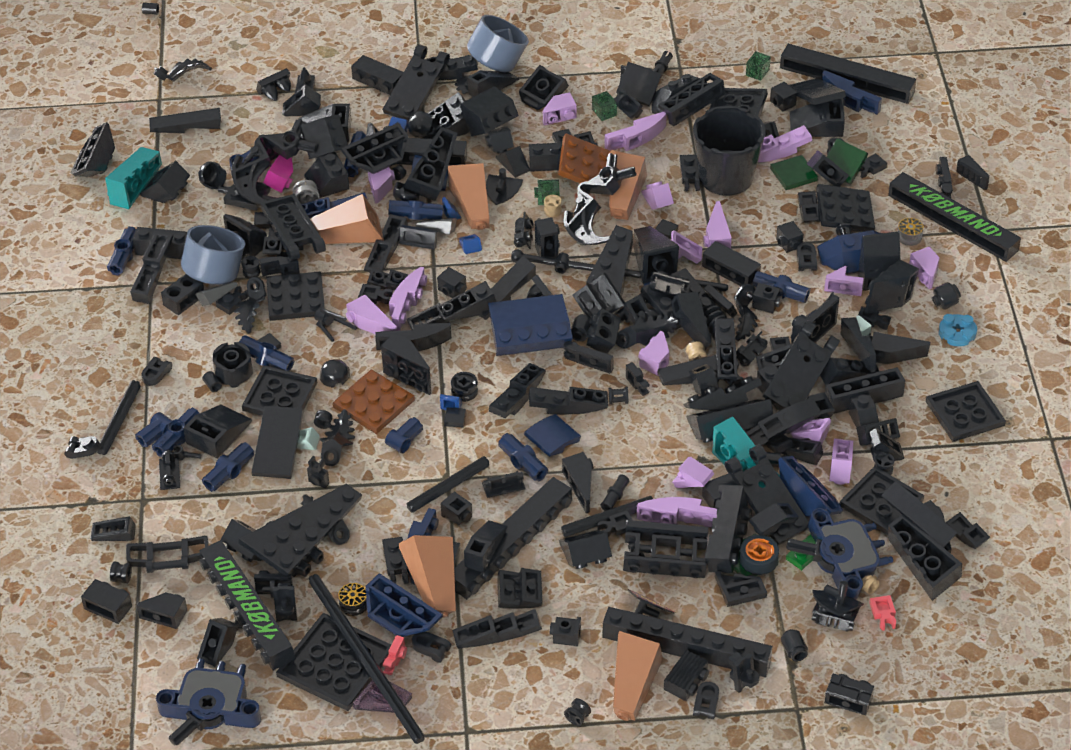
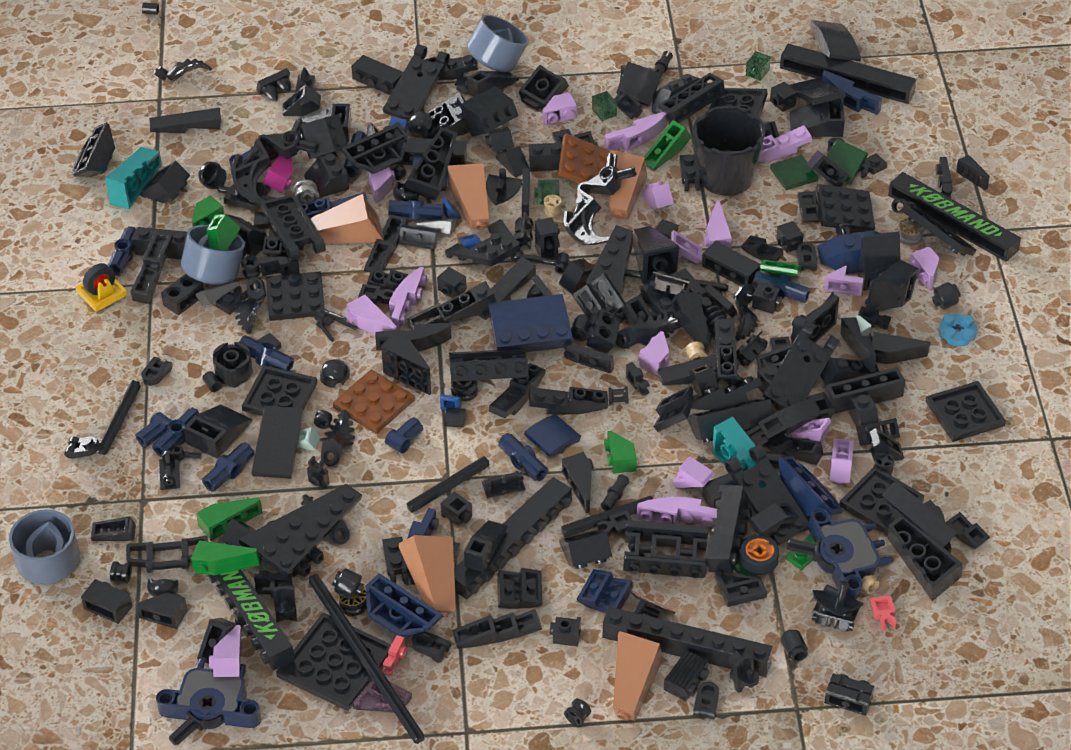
none -> sand blue piece [9,509,80,584]
none -> plate [75,263,127,312]
none -> black hair [147,578,179,597]
none -> green slope [191,540,261,575]
none -> green slope [192,195,224,227]
none -> green slope [196,497,263,541]
none -> green slope [207,214,241,251]
none -> lavender slope [209,625,241,677]
none -> black head [332,568,364,599]
none -> black wing [445,219,520,267]
none -> black fence [449,348,528,382]
none -> black tile [522,168,530,218]
none -> black slope [559,258,594,295]
none -> dark blue slope [577,569,634,613]
none -> green slope [604,431,637,474]
none -> green slope [644,120,692,171]
none -> black slope [653,386,693,432]
none -> black slope [741,235,784,262]
none -> green slope [760,260,801,277]
none -> black slope [810,20,861,62]
none -> black hinge [891,198,977,256]

